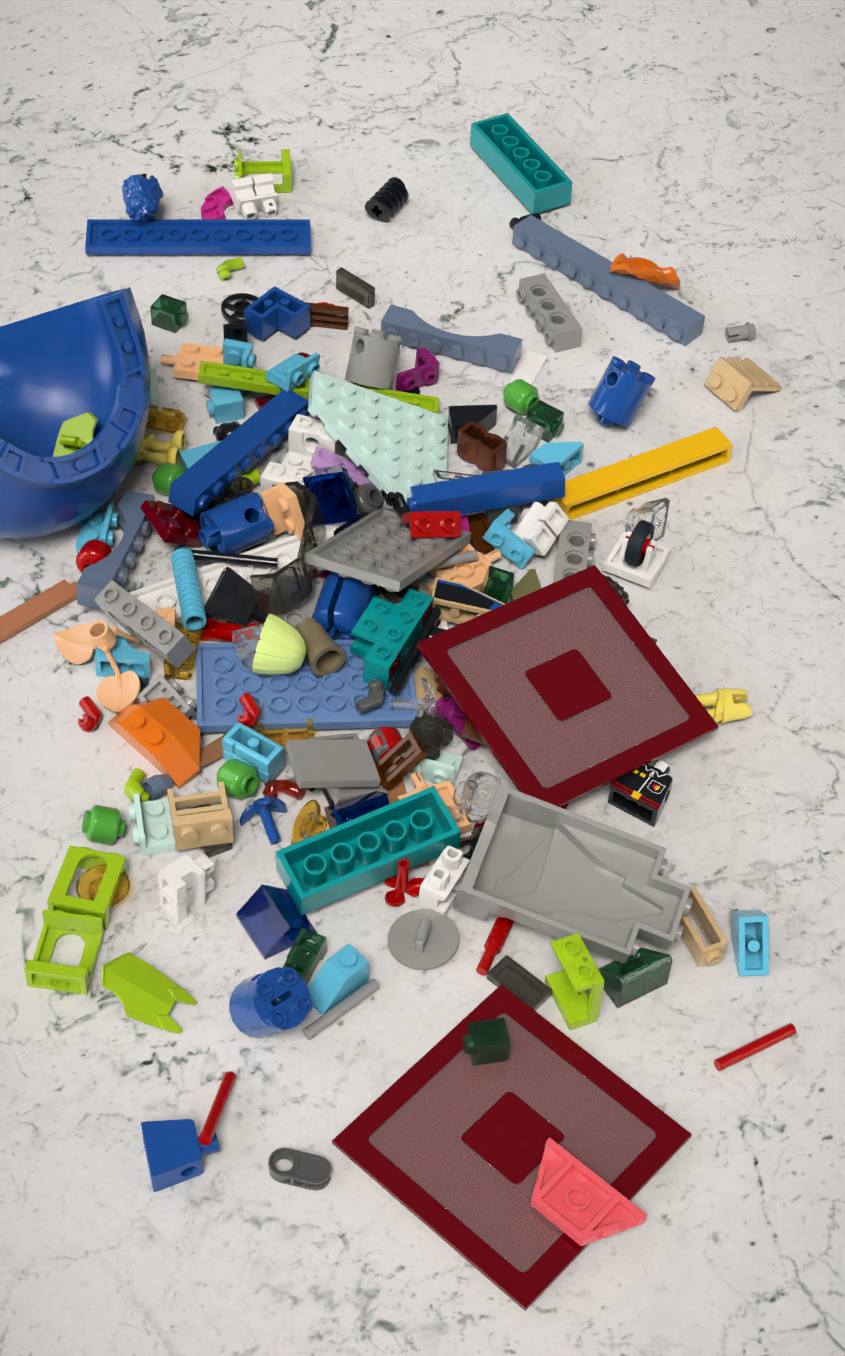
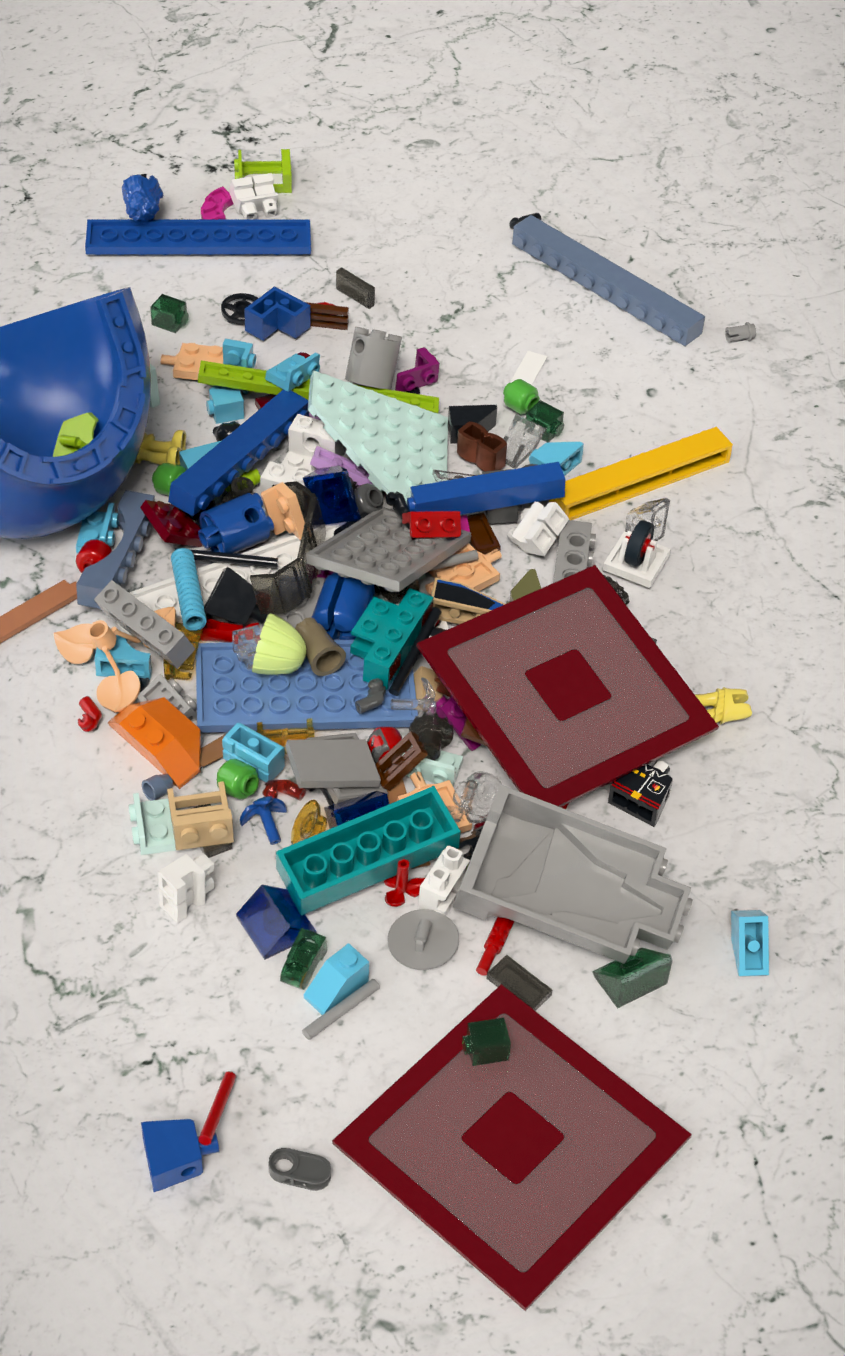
lime panel [24,910,104,995] -> none
lime panel [47,845,128,930] -> none
clear yellow piece [76,865,130,907] -> none
bright green head [81,805,126,845] -> none
lime shield [101,952,197,1034] -> none
lime arm [124,768,150,803] -> none
clear yellow hinge [146,404,188,433] -> none
lime arm [216,257,244,280] -> none
black brick [223,321,248,343] -> none
blue cylinder [229,967,312,1038] -> none
red arm [237,693,262,728] -> none
black piece [365,177,409,222] -> none
sand blue arch [381,305,523,374] -> none
teal brick [470,113,573,214] -> none
clear green brick [479,565,514,604] -> none
medium azure bracket [482,509,535,569] -> none
light grey brick [516,273,582,353] -> none
coral wing [530,1137,647,1246] -> none
lime panel [545,933,605,1030] -> none
blue cylinder [588,356,656,427] -> none
orange piece [610,253,680,290] -> none
tan window [679,886,729,967] -> none
tan plate [704,357,782,411] -> none
red bar [714,1023,796,1071] -> none

